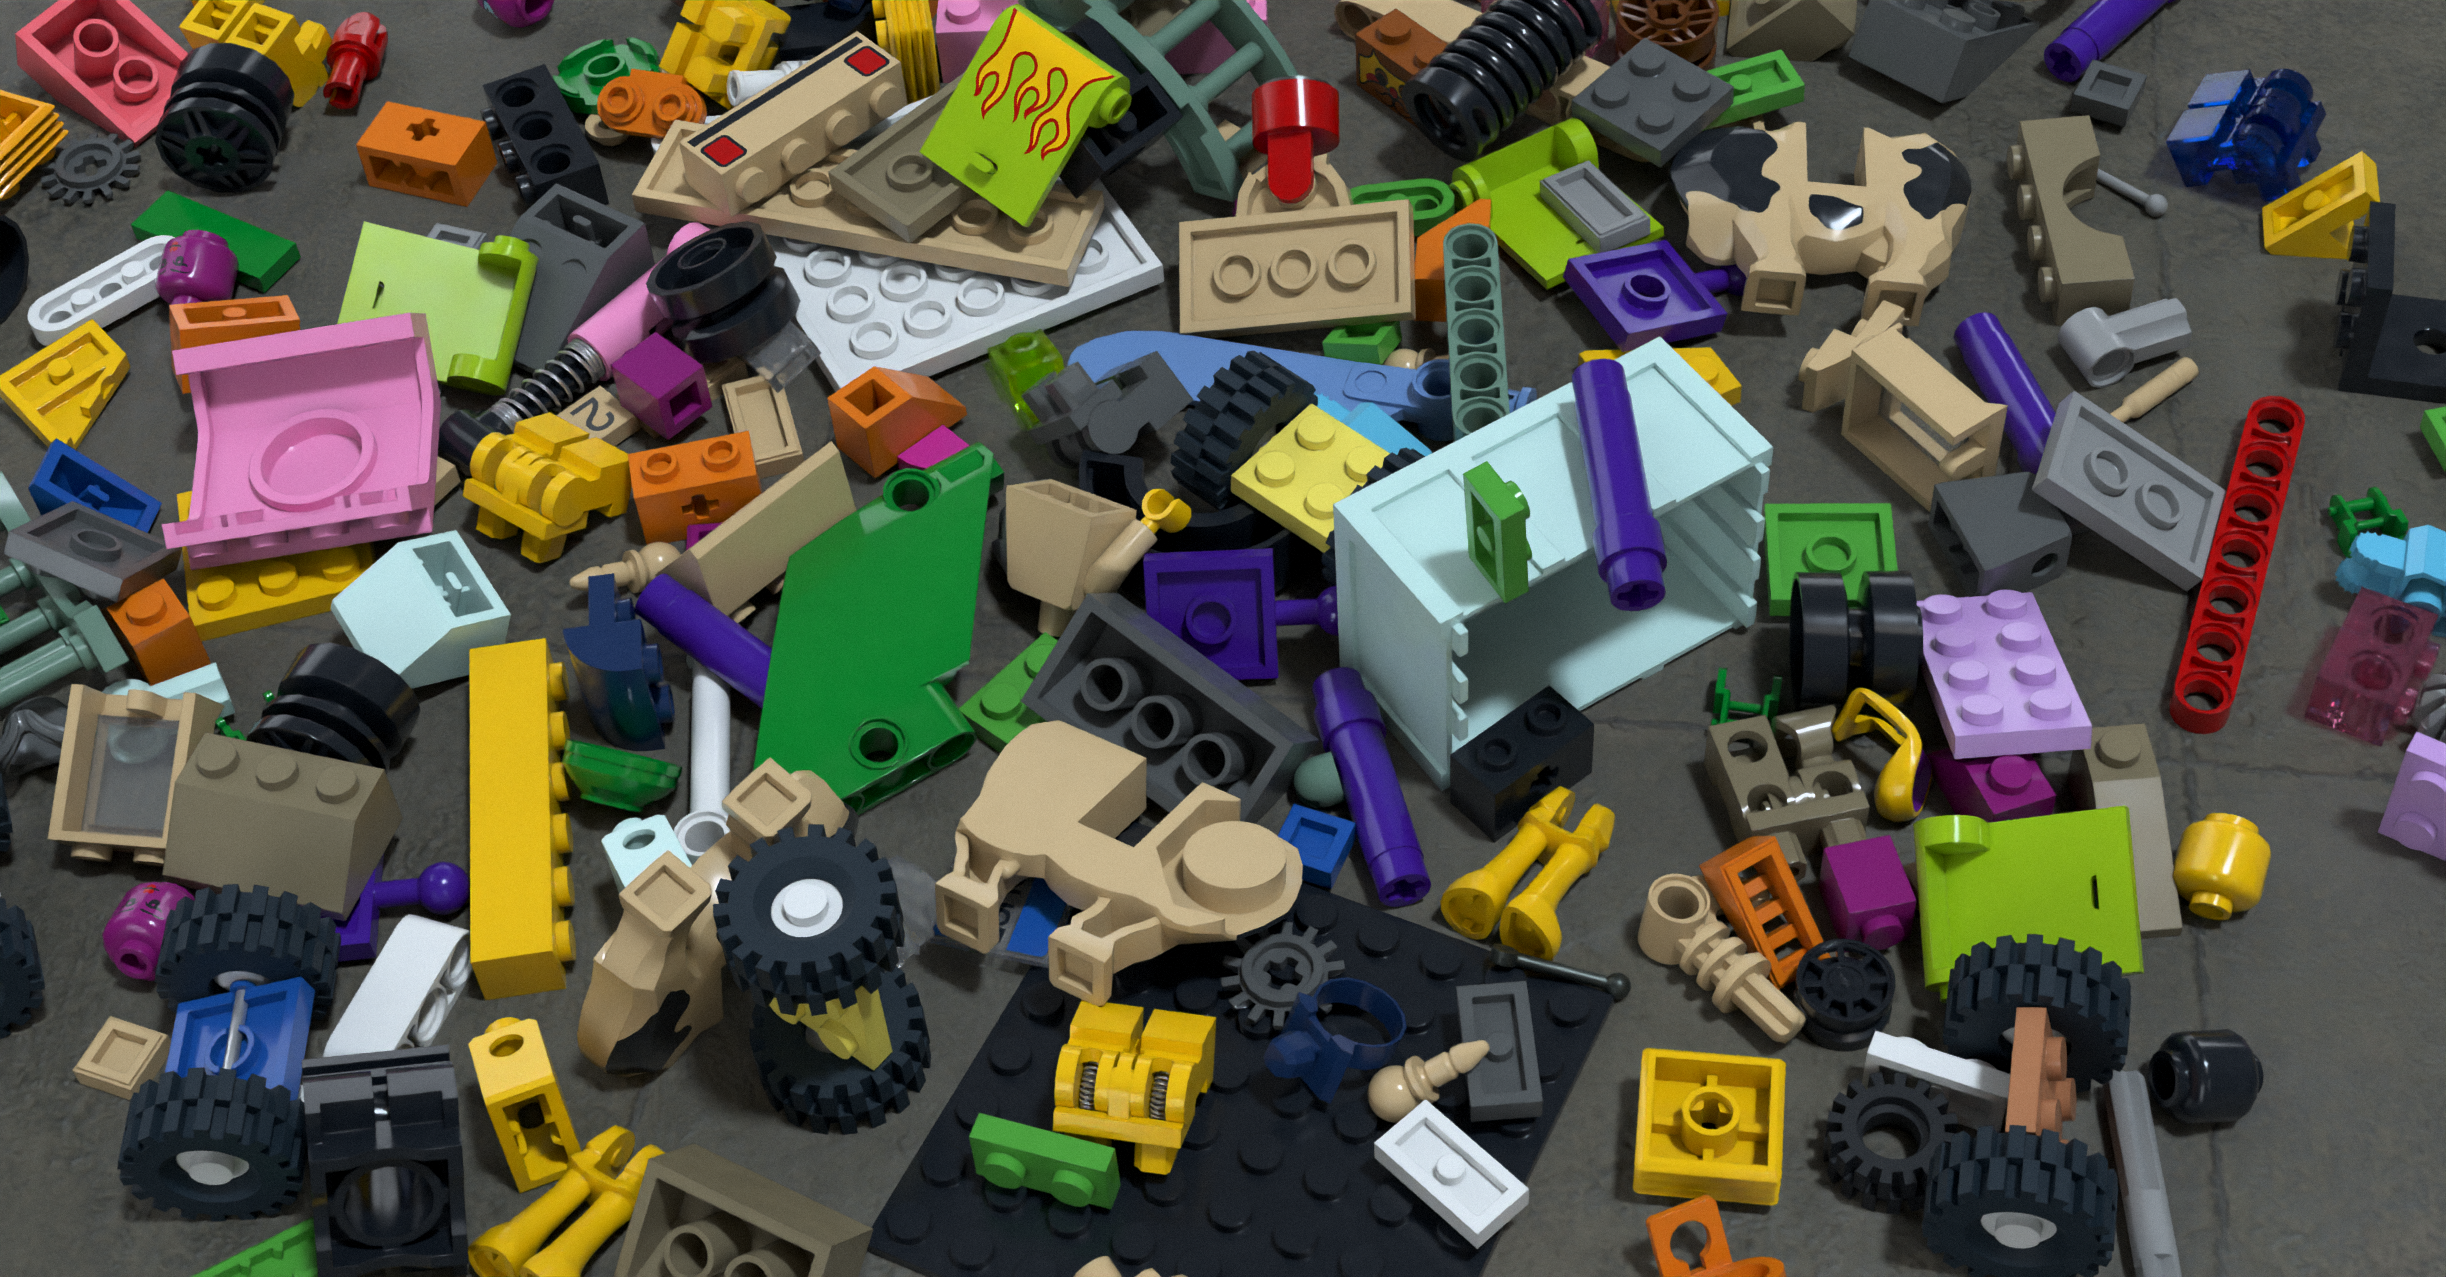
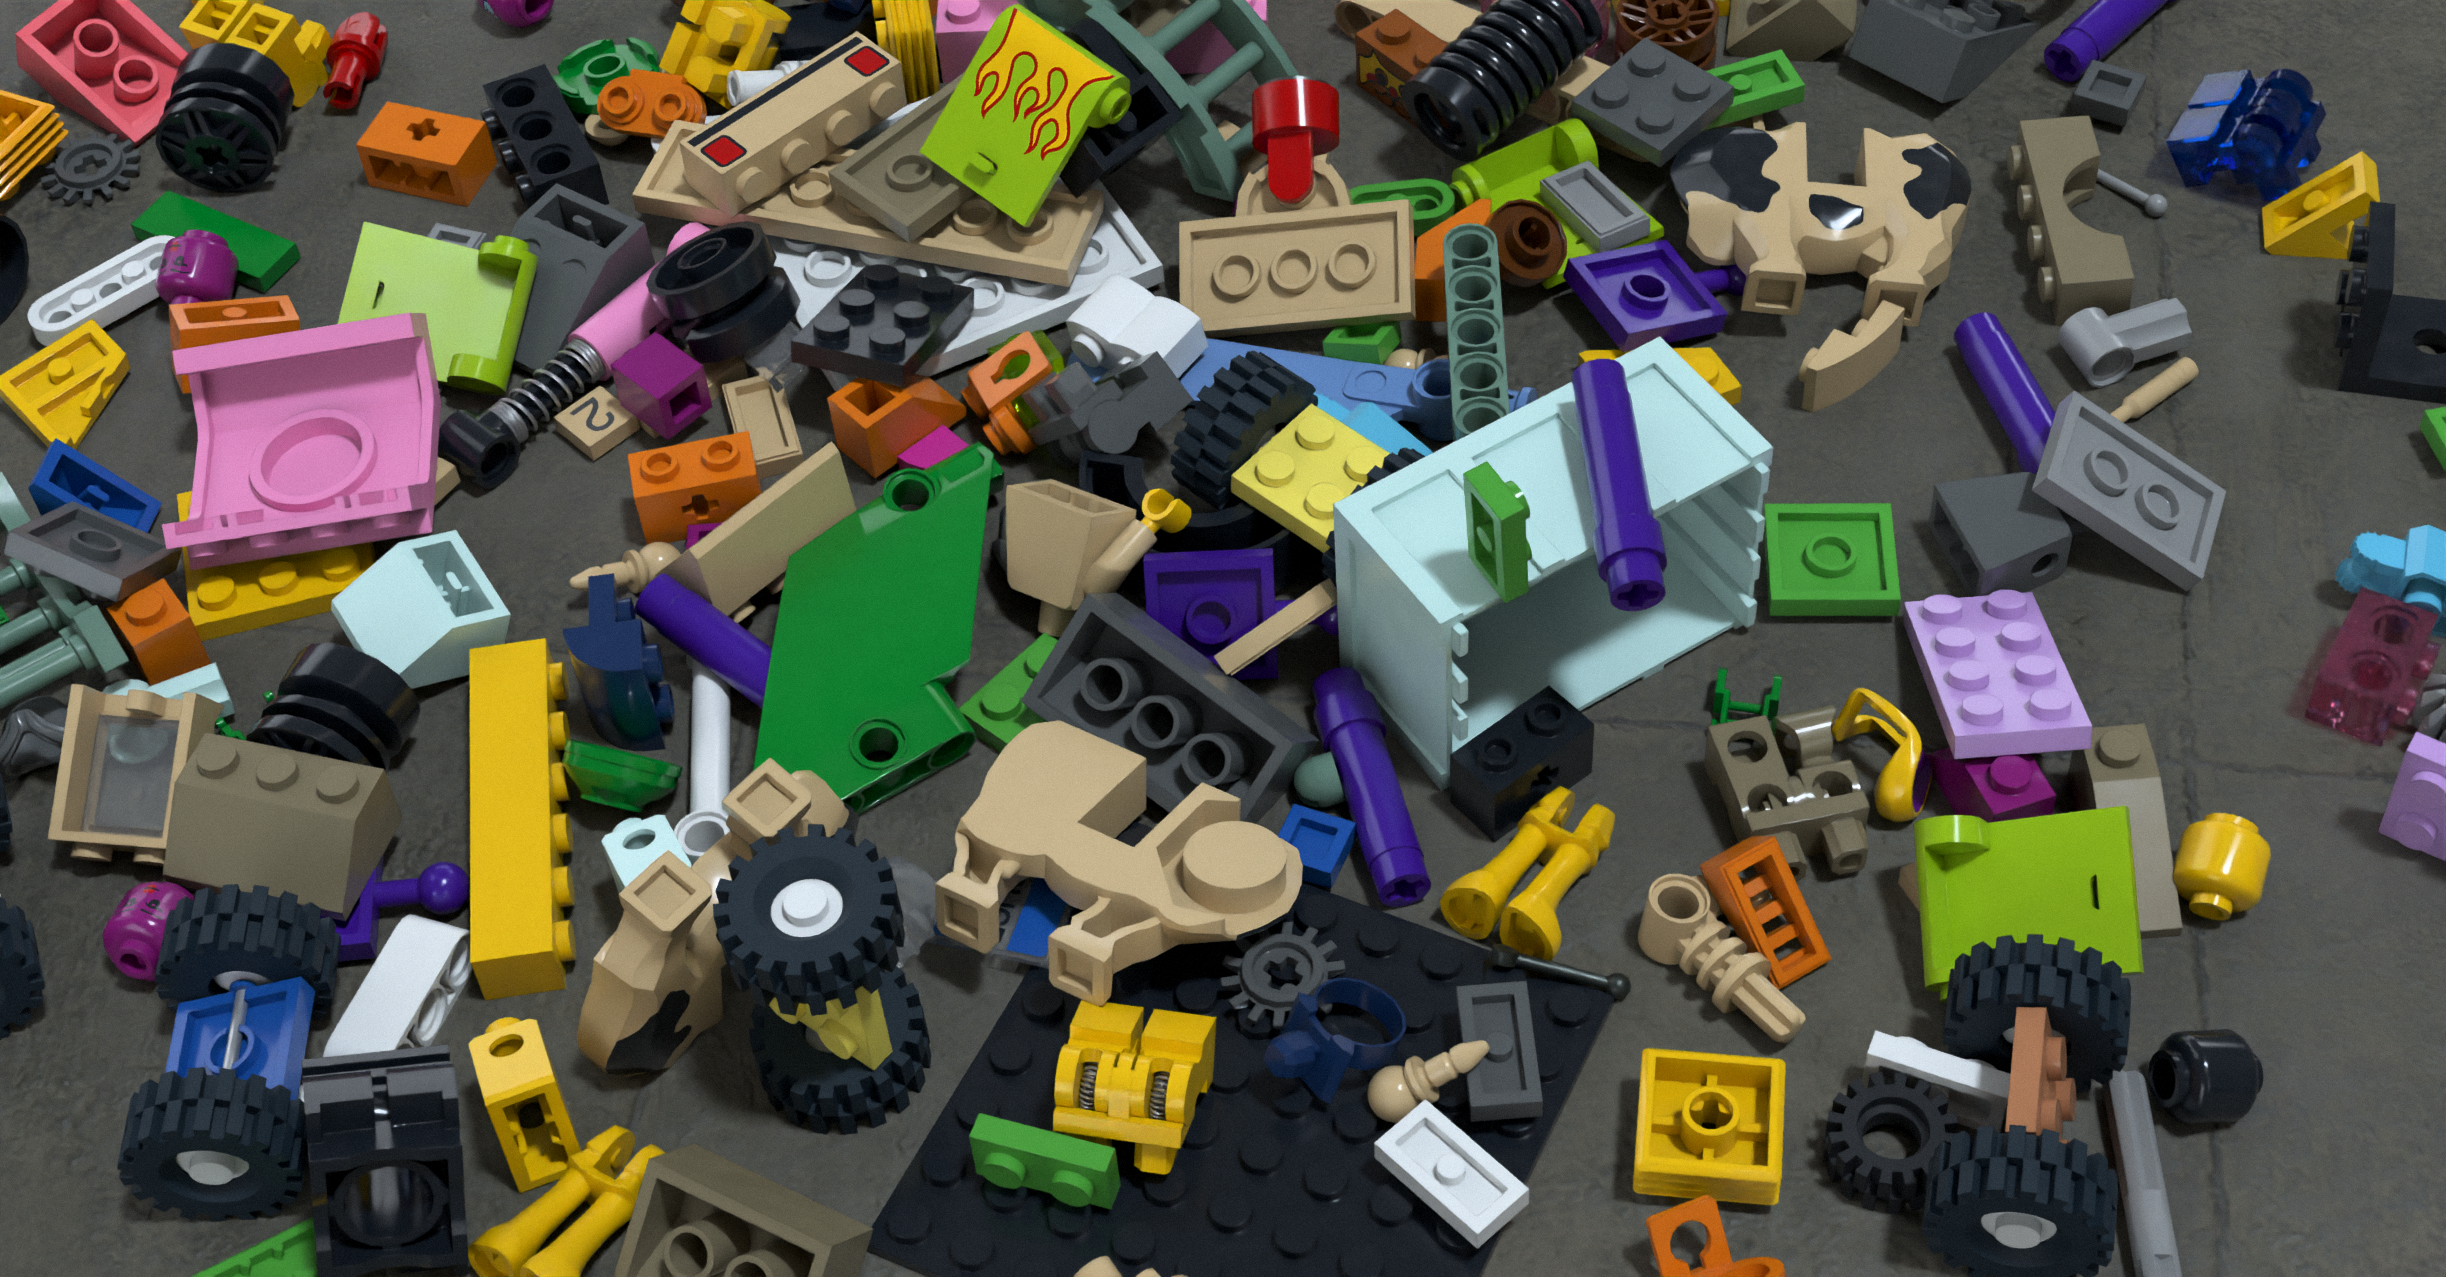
tan tile [72,1016,171,1100] -> none
yellow hips [463,412,632,563] -> none
black wheel [1789,570,1923,709] -> none
black wheel [1792,939,1896,1052] -> none
magenta brick [1818,835,1916,953] -> none
tan window [1841,323,2008,512] -> none
red beam [2170,396,2305,734] -> none
green piece [2327,486,2409,558] -> none
none -> black plate [791,264,974,387]
none -> orange bracket [961,331,1053,456]
none -> white brick [1066,274,1208,378]
none -> tan tile [1214,578,1337,676]
none -> reddish brown plate [1484,199,1567,288]

